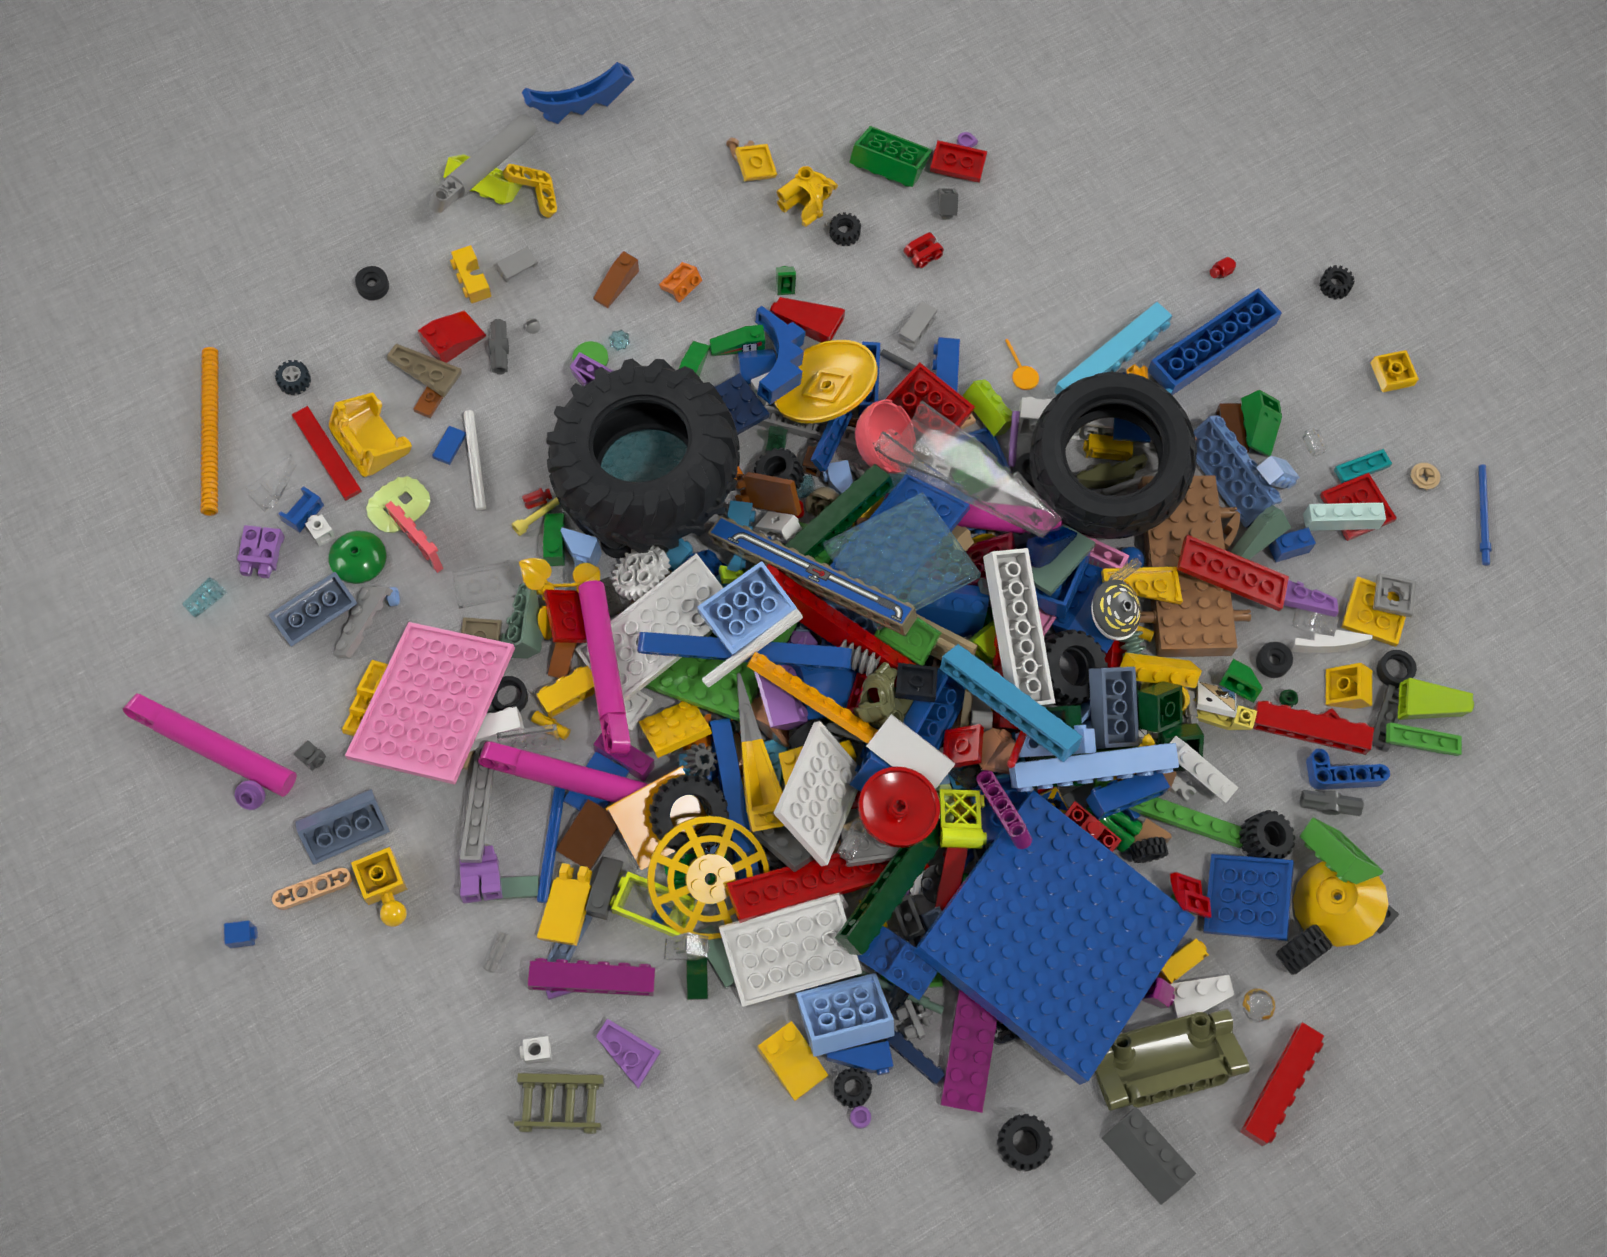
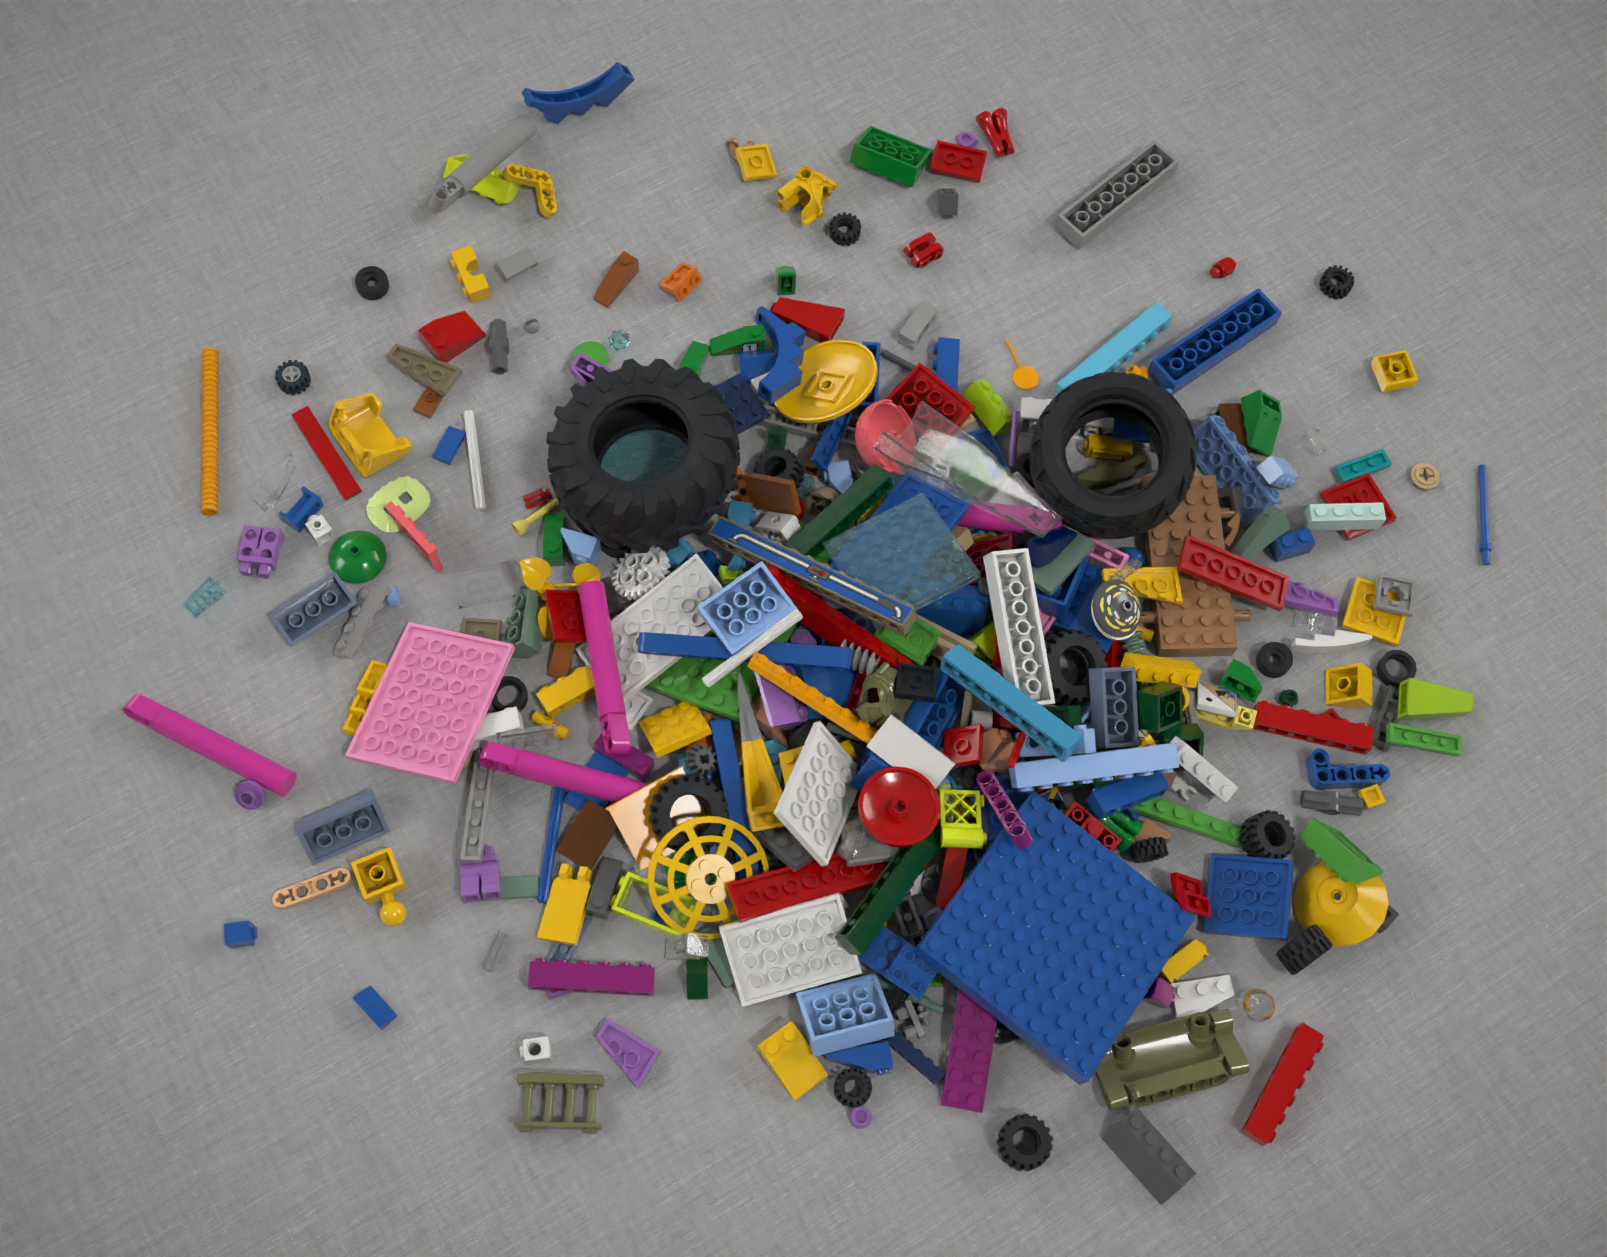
dark grey bracket [294,740,326,771] -> none
none -> blue slope [353,985,398,1030]
none -> red piece [976,108,1014,157]
none -> light grey brick [1055,140,1180,249]
none -> dark grey panel [1217,486,1245,510]
none -> yellow plate [1358,784,1386,810]

